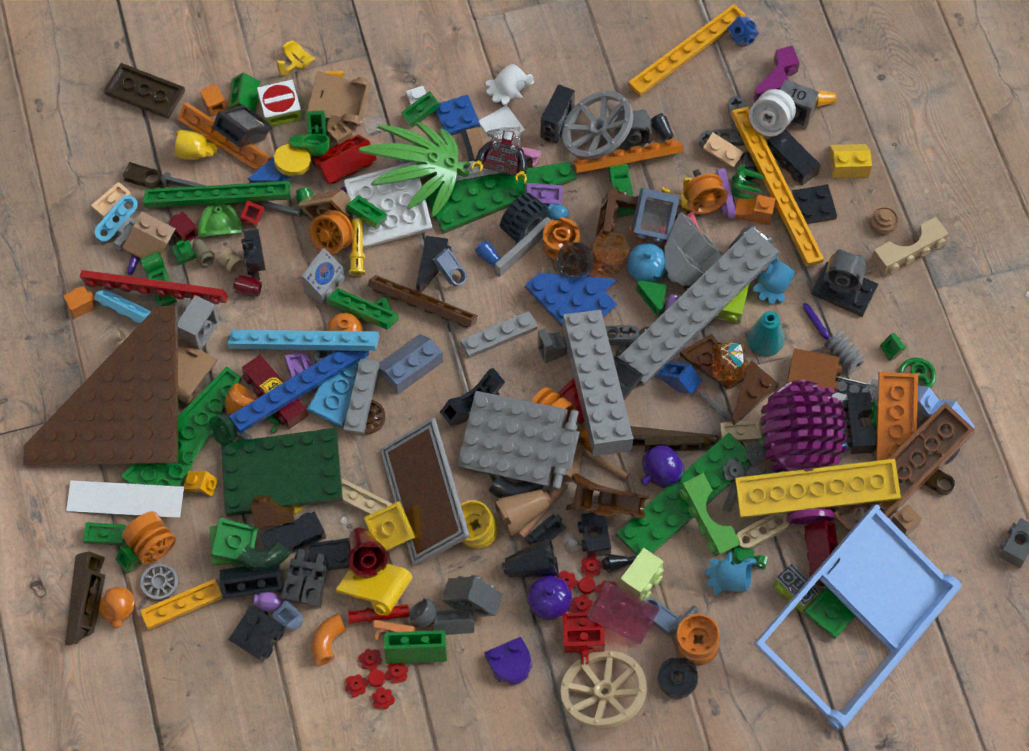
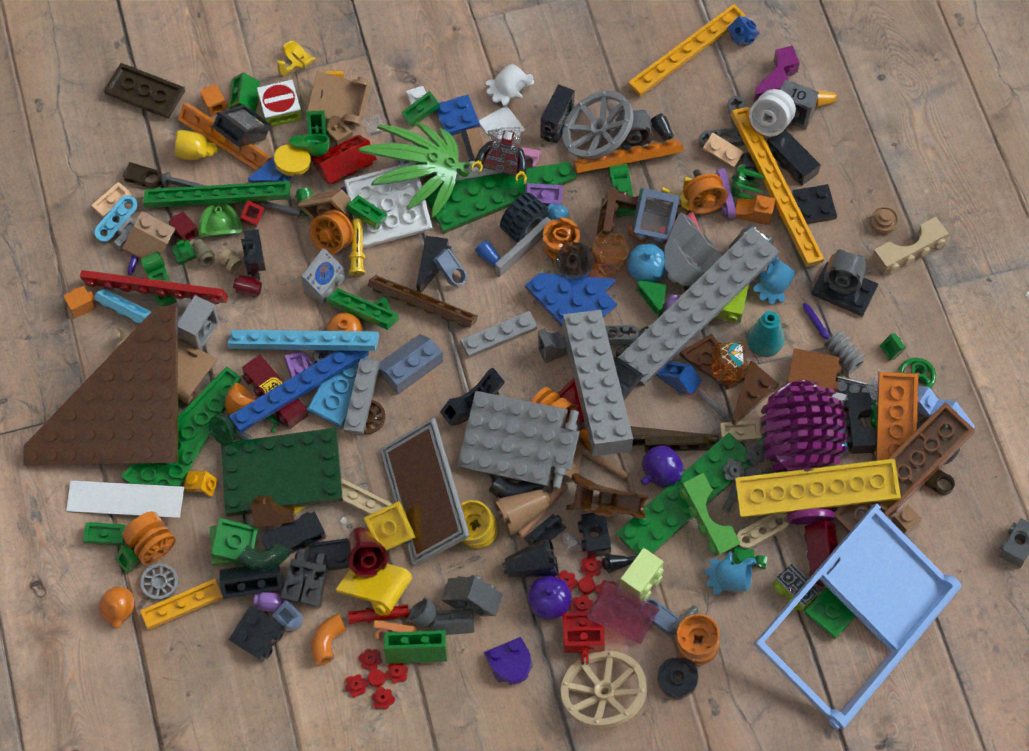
dark brown wedge [65,551,106,646] -> none
yellow slope [829,144,872,178] -> none

